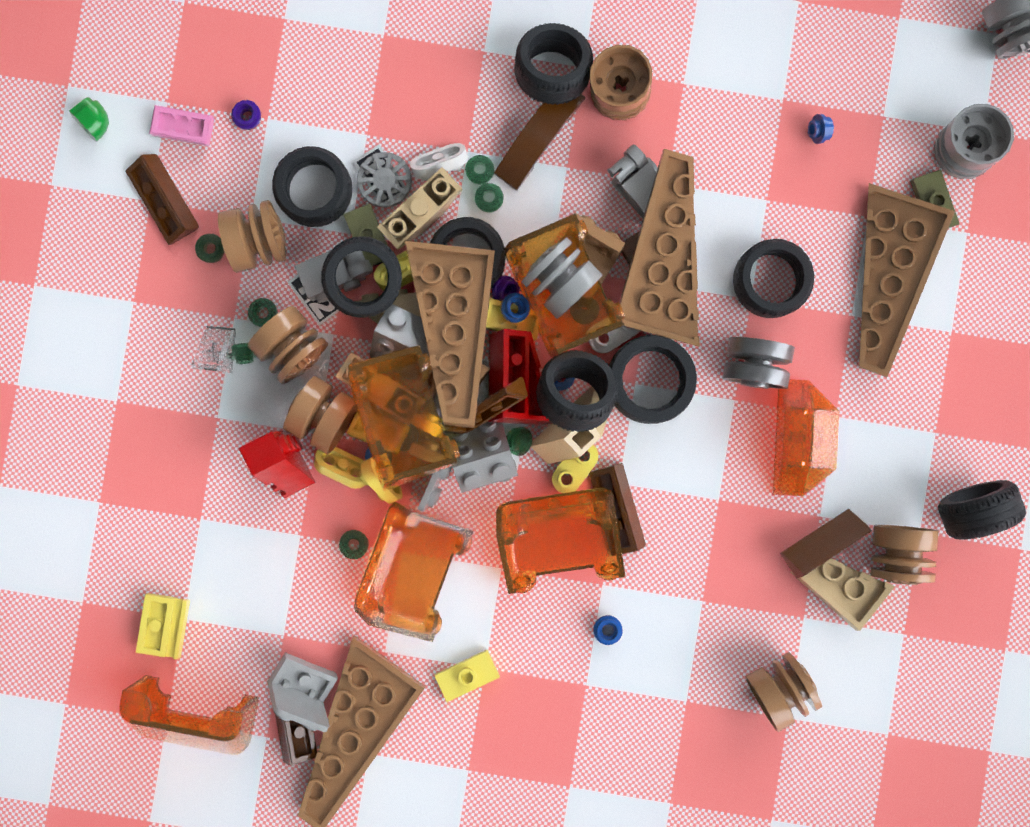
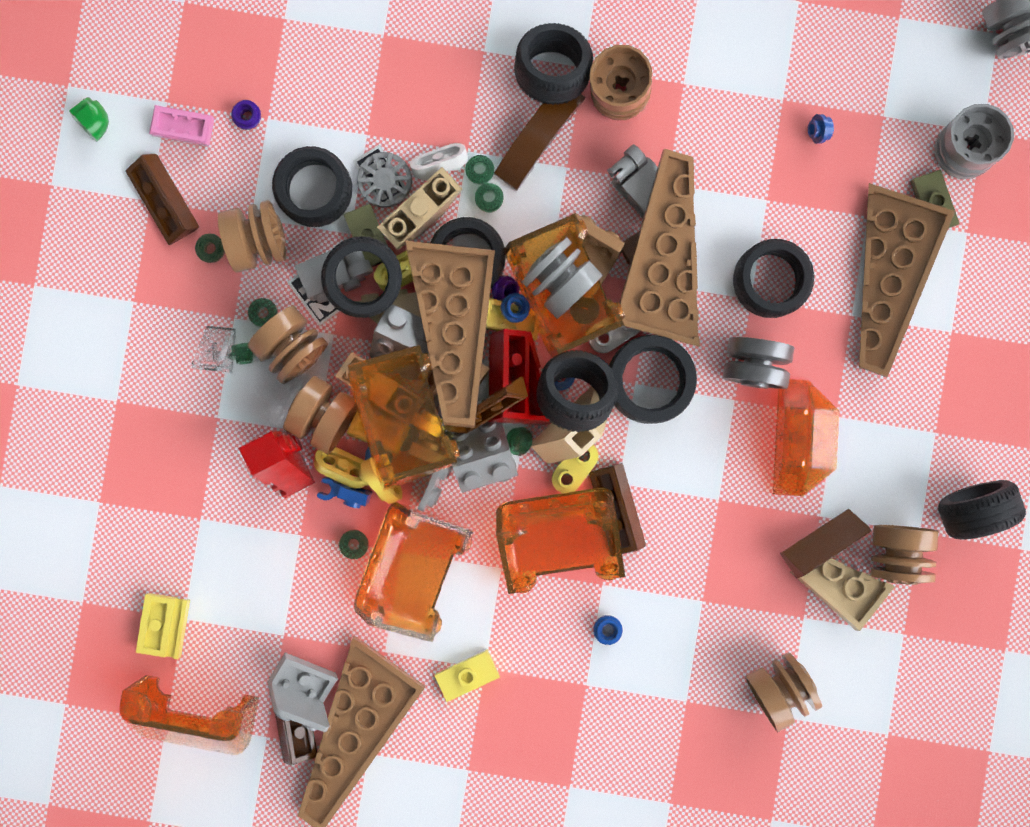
none -> blue plate [317,477,373,508]

